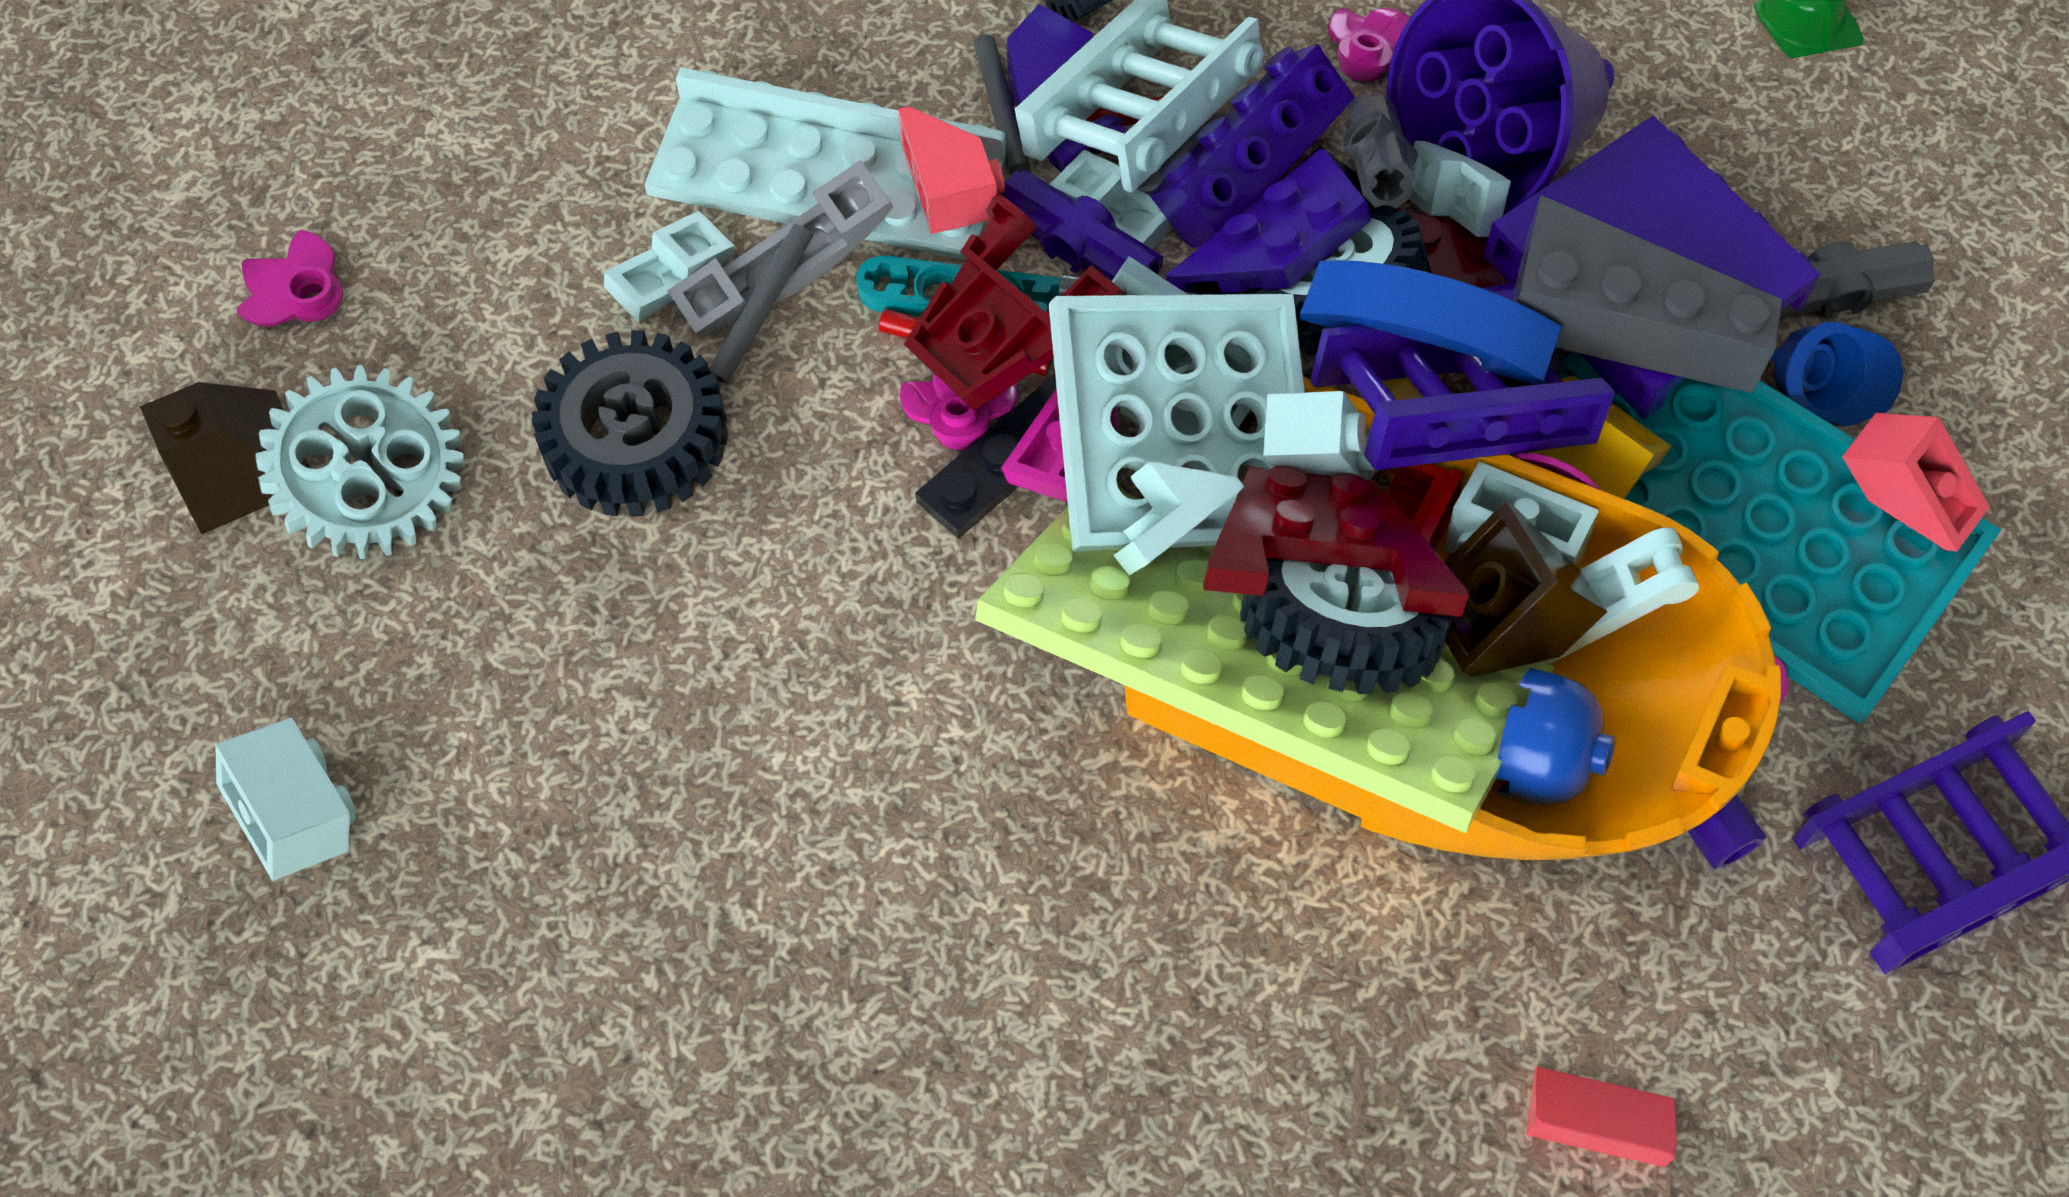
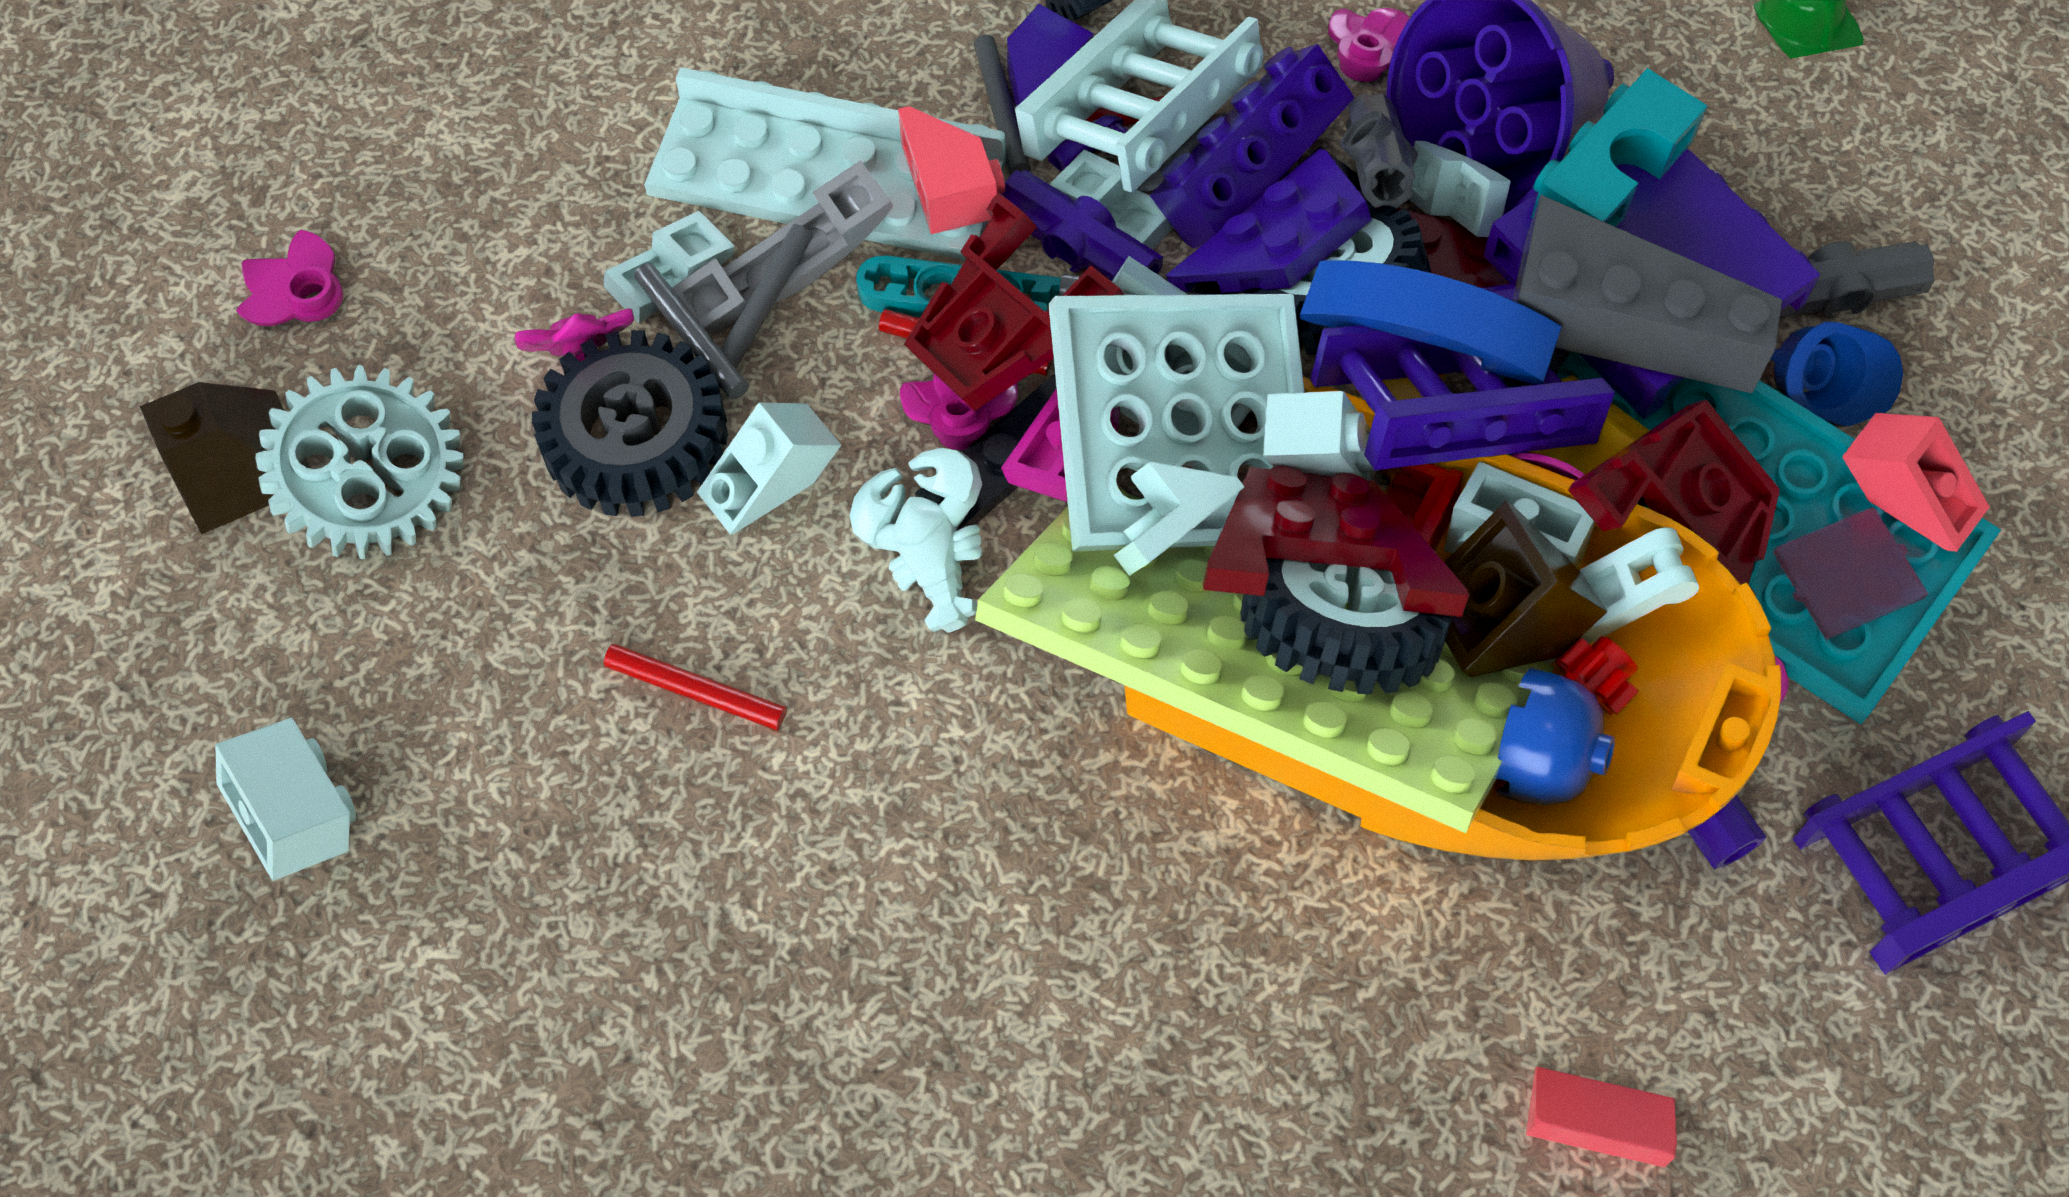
none -> dark pink plate [514,308,634,362]
none -> red bar [604,643,787,731]
none -> dark grey bar [634,263,749,400]
none -> light aqua slope [697,402,841,535]
none -> light aqua animal [849,448,982,633]
none -> teal arch [1531,68,1708,228]
none -> red gear [1554,636,1639,716]
none -> dark red wing [1568,400,1780,596]
none -> clear pink piece [1773,507,1928,640]

